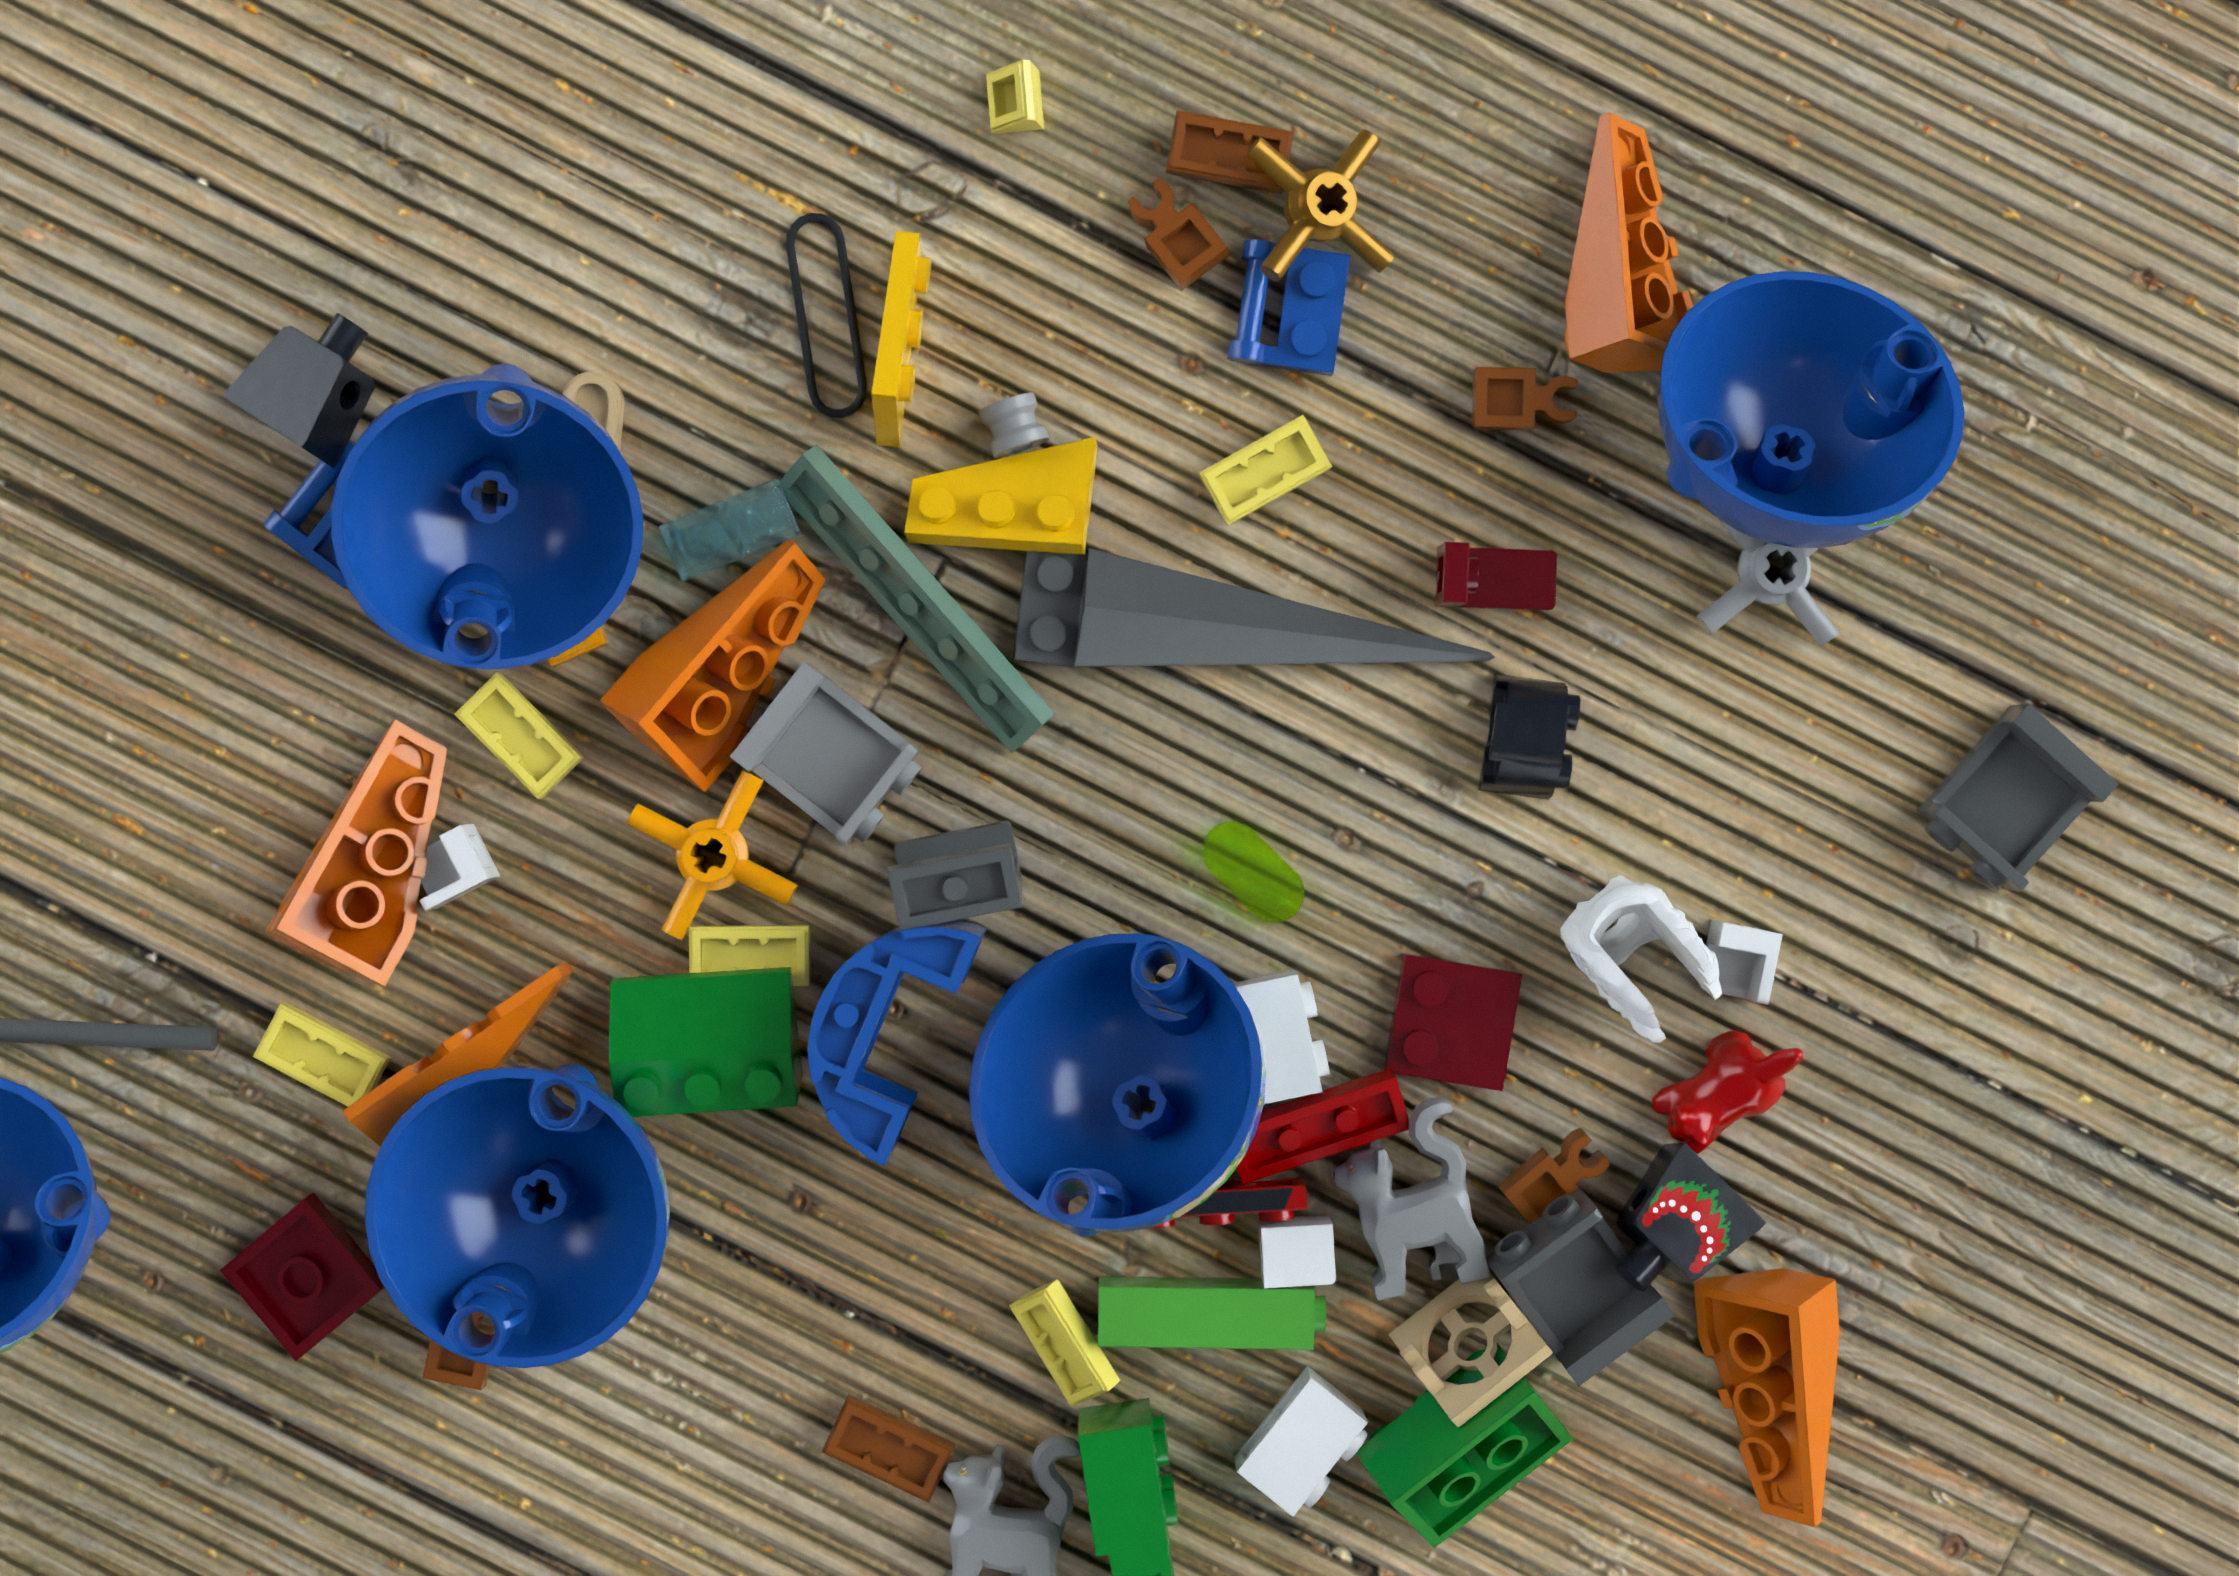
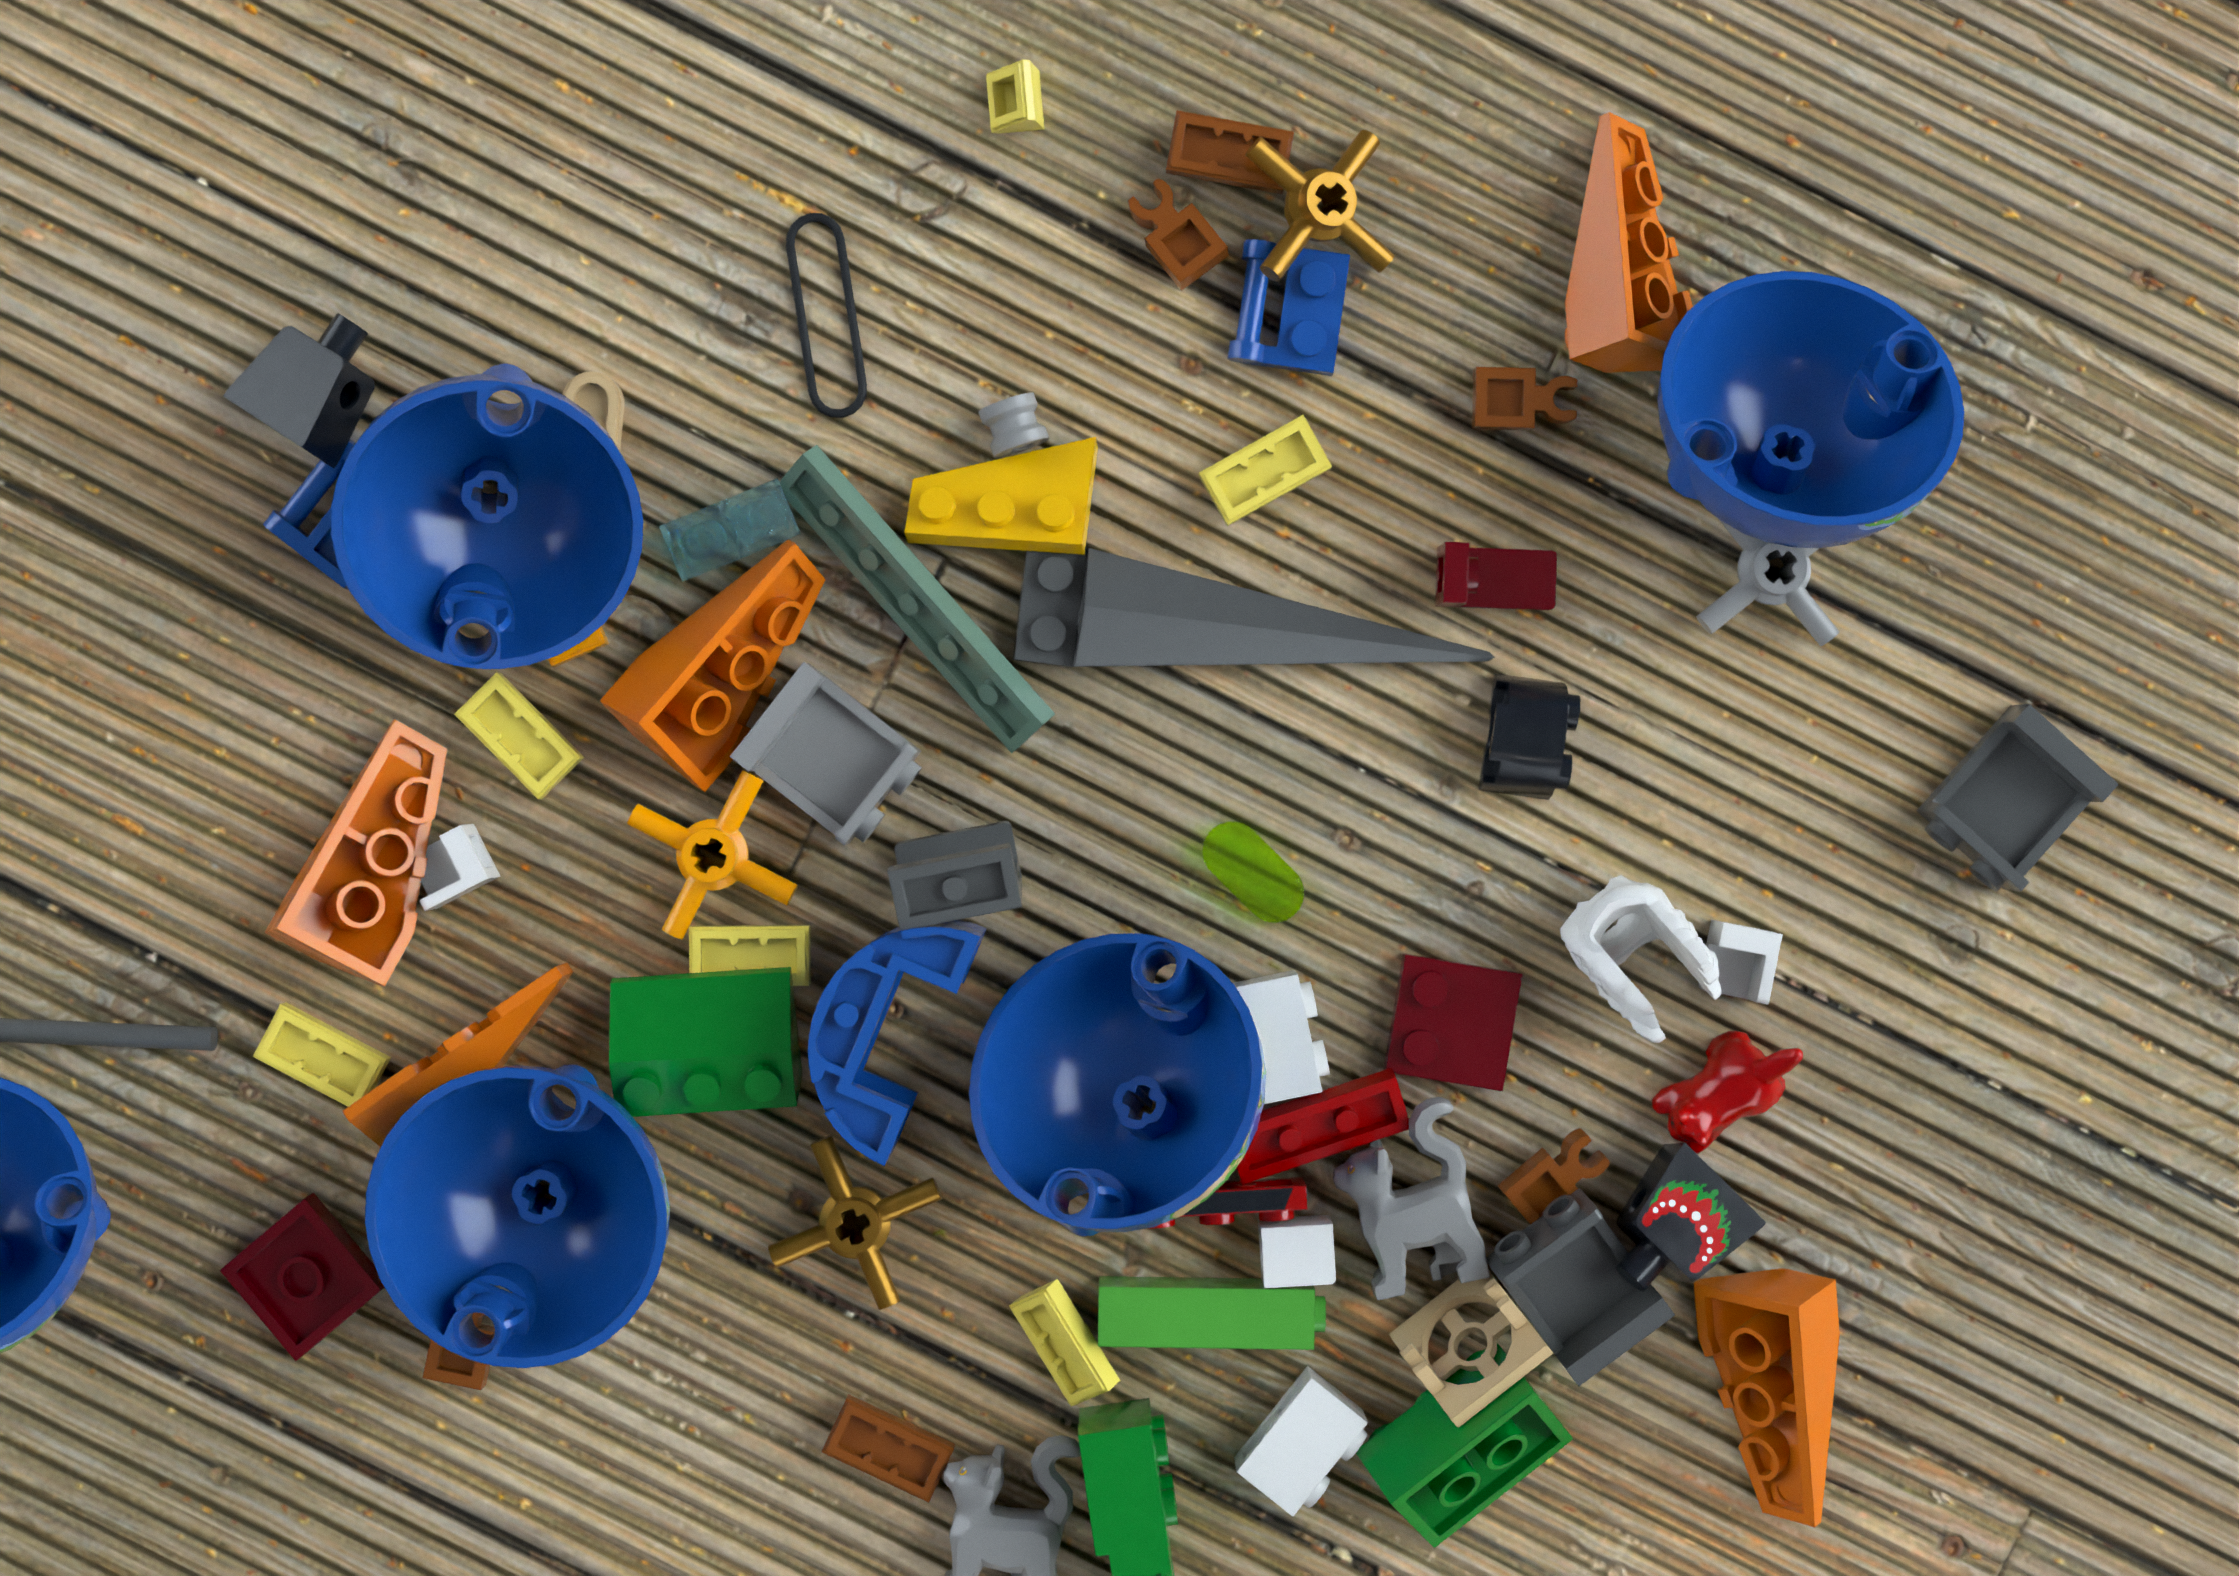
yellow wing [871,231,931,448] -> none
none -> pearl gold bar [768,1135,942,1310]

